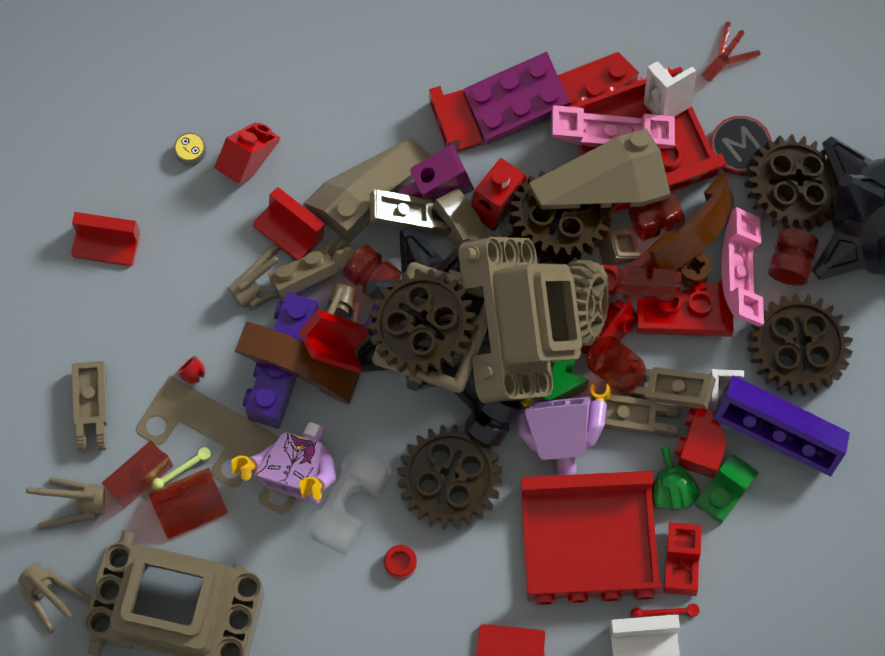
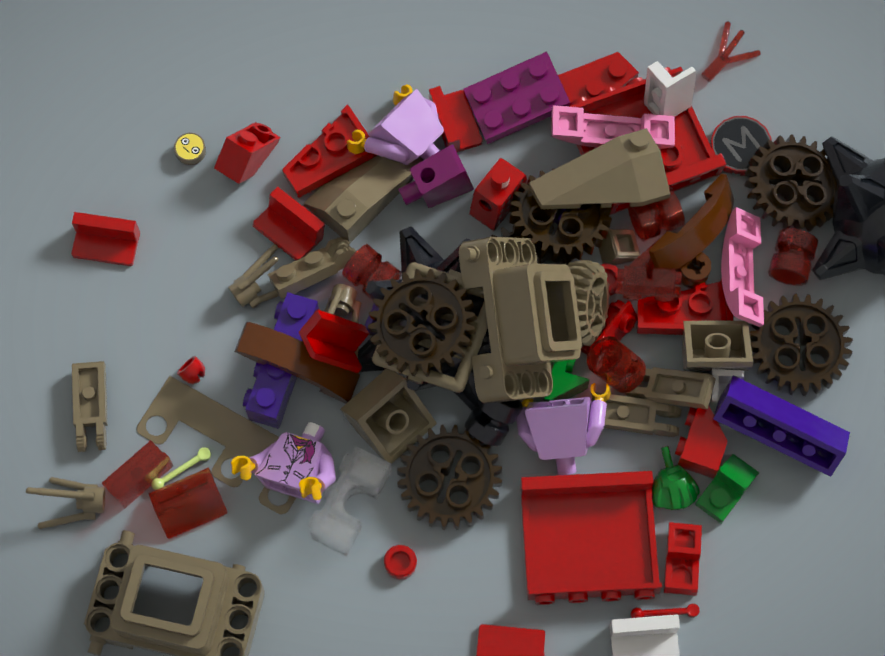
dark tan plant [18,563,91,633] -> none
dark tan hinge [370,189,451,236] -> none
dark tan slope [432,188,488,247] -> none
none -> red wing [282,104,377,198]
none -> dark tan slope [340,369,437,466]
none -> lavender torso [347,84,444,165]
none -> dark tan slope [682,321,753,371]

